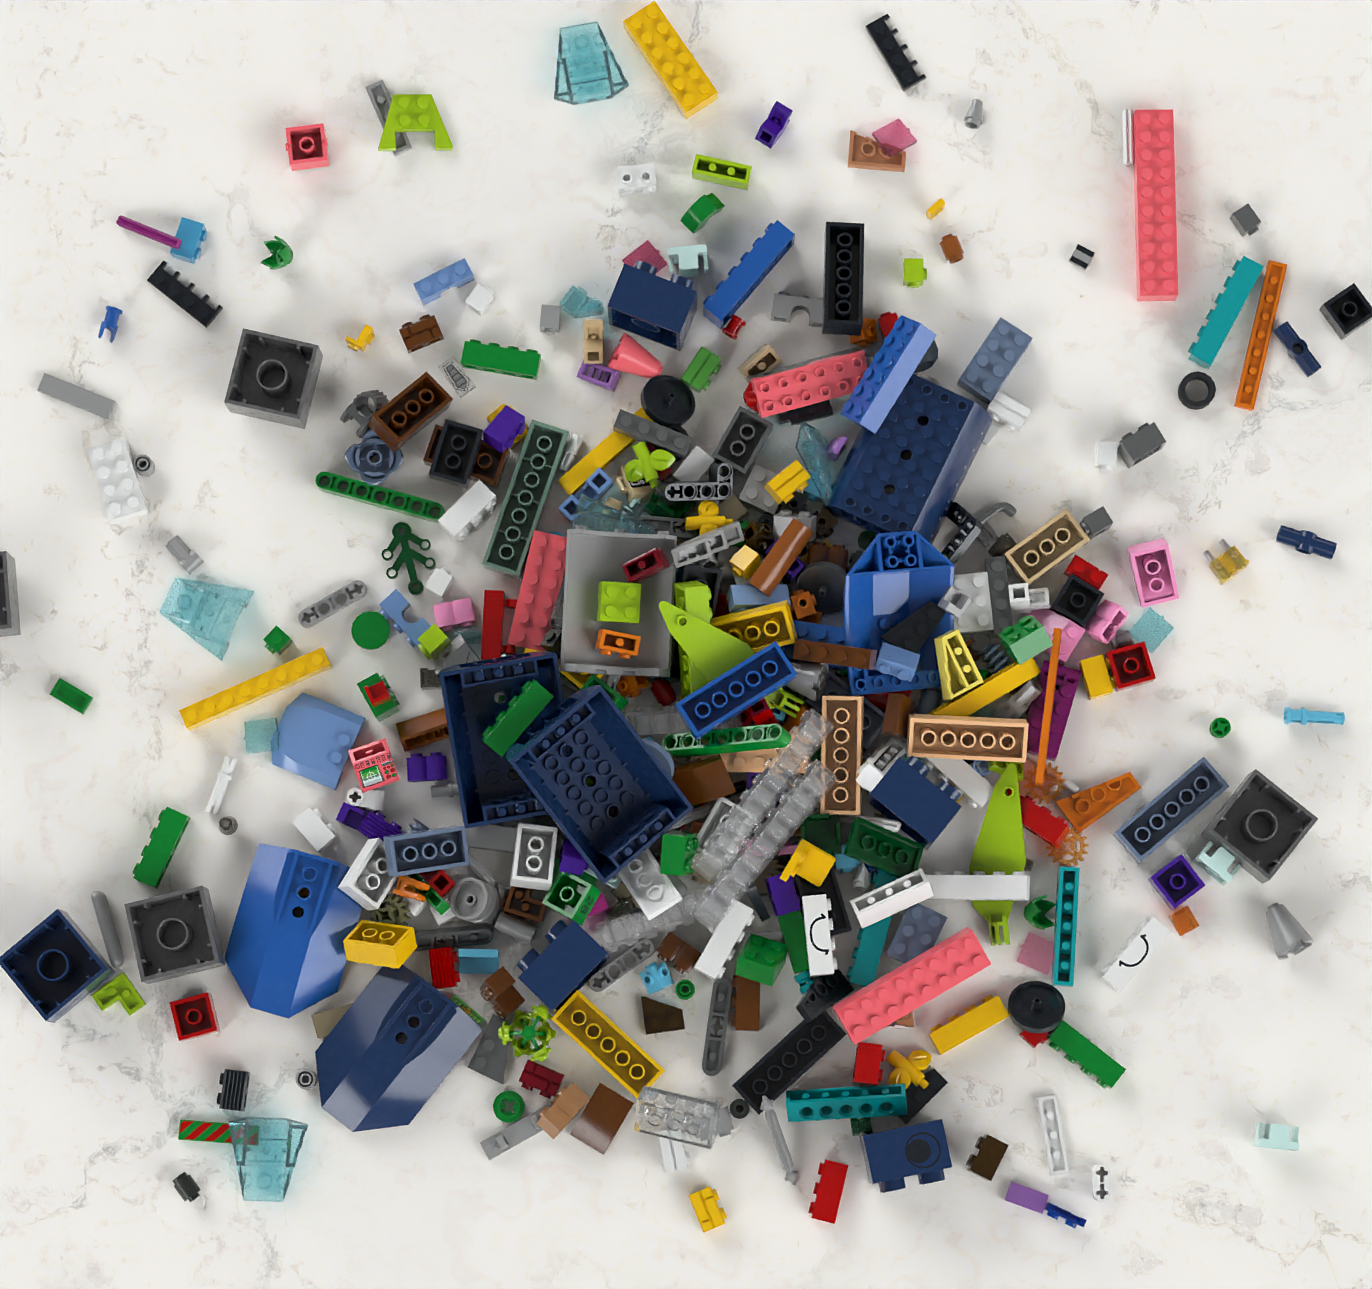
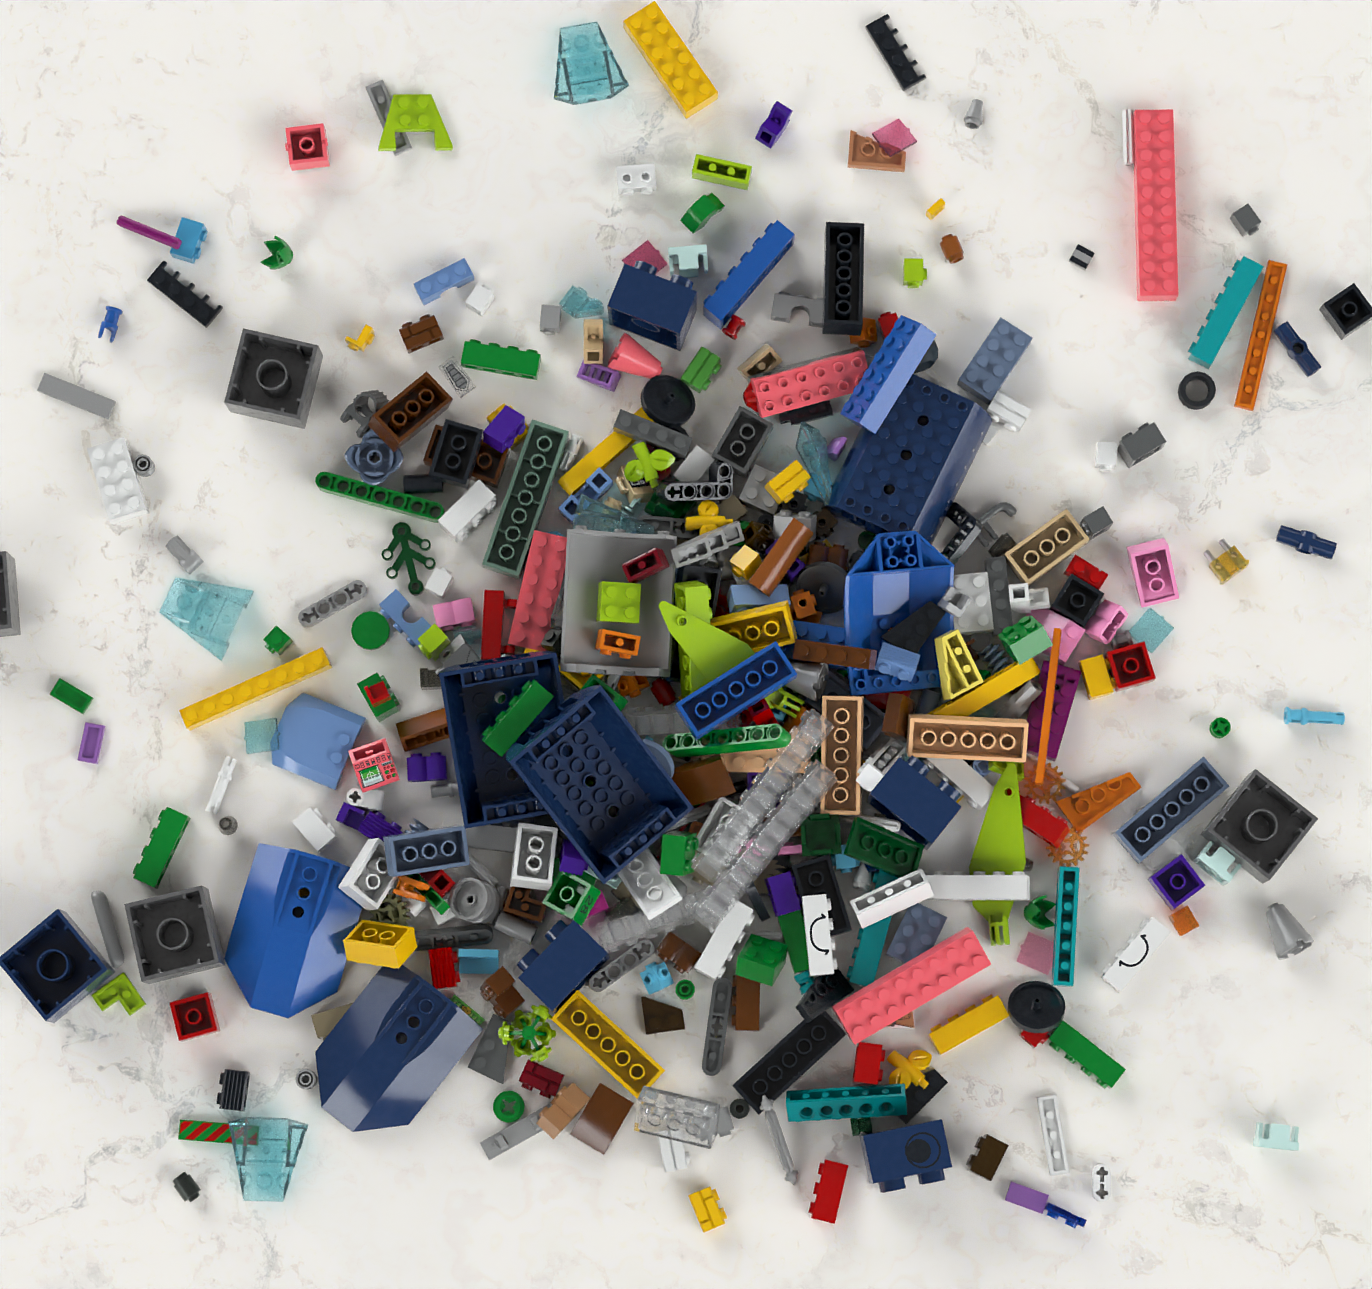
yellow bracket [780,839,836,887] -> none
none -> medium lavender tile [77,722,106,764]
none -> black pin [403,474,443,494]

